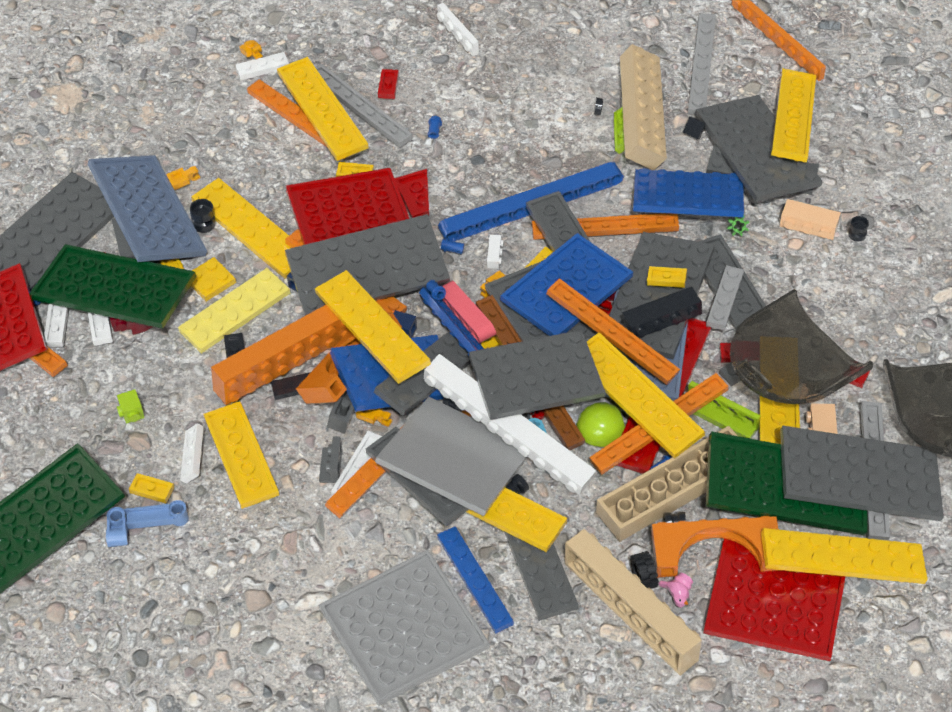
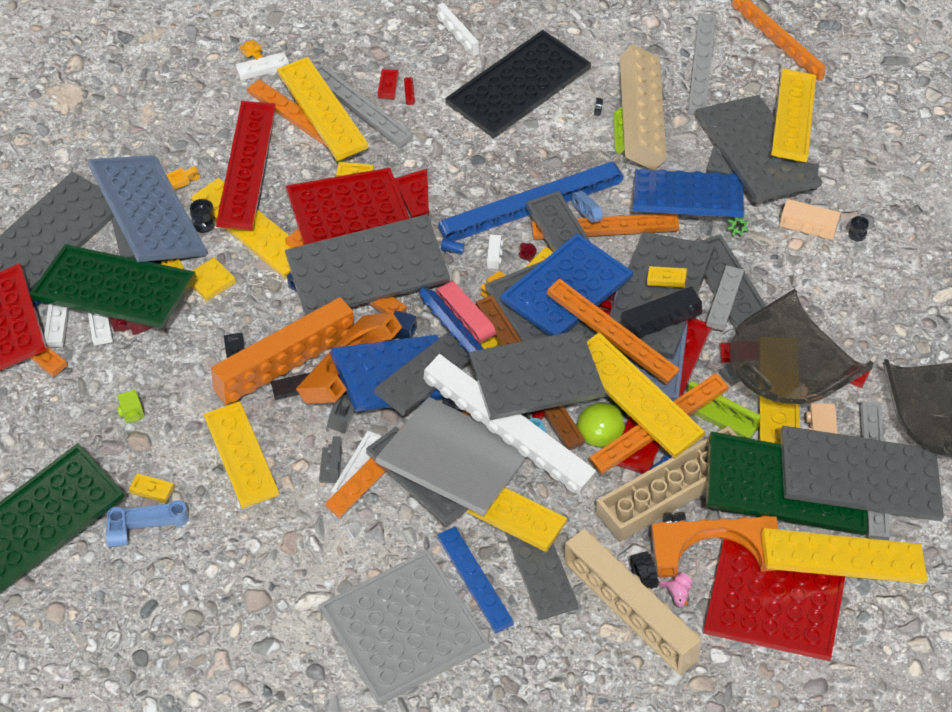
light yellow plate [178,268,291,354] -> none
white plate [180,423,204,484] -> none
yellow plate [315,270,431,384] -> none
light orange plate [356,408,392,427] -> none
blue pin [426,280,446,300] -> none
blue pin [427,116,442,139] -> none
black wheel [505,474,529,495] -> none
black tile [683,116,706,139] -> none
none -> red plate [216,101,276,230]
none -> red axle [404,77,415,105]
none -> black plate [445,30,591,138]
none -> dark red plate [518,242,537,262]
none -> medium blue beam [572,191,602,223]

